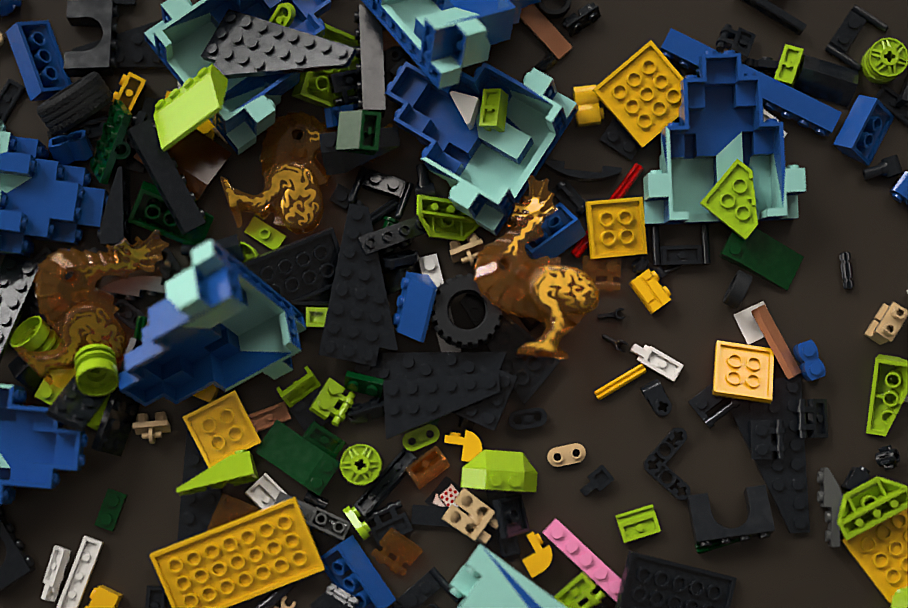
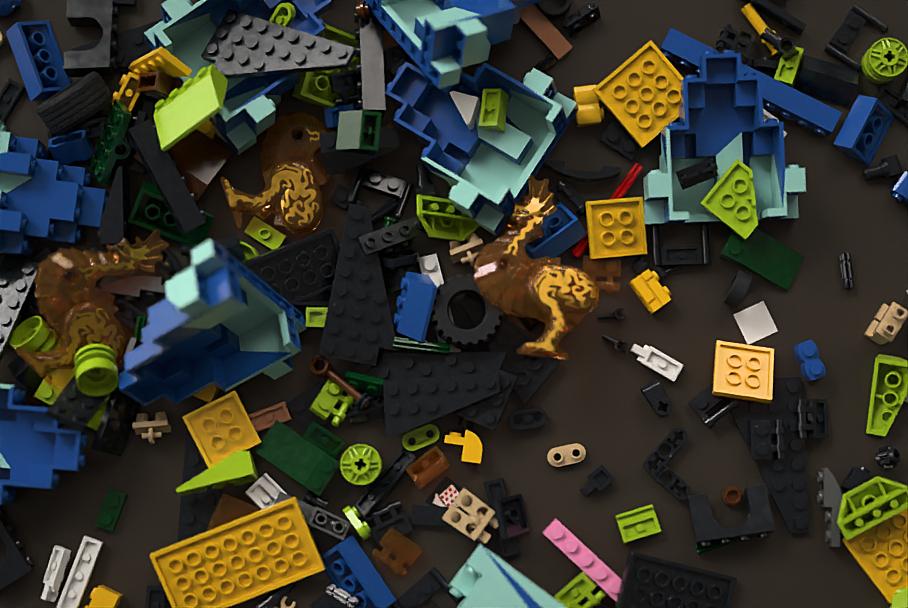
lime hinge [276,366,321,407] -> none
lime wedge [461,450,538,492] -> none
yellow brick [522,531,552,578] -> none
yellow axle [594,364,647,400] -> none
nougat tile [751,304,801,379] -> none
none -> yellow wing [128,46,192,77]
none -> reddish brown torso [136,71,182,100]
none -> reddish brown piece [309,355,372,410]
none -> reddish brown plate [356,0,371,20]
none -> dark green axle [393,337,450,355]
none -> black hinge [675,158,718,190]
none -> reddish brown plate [722,486,742,506]
none -> yellow pin [741,3,785,57]
none -> black pin [760,28,796,59]

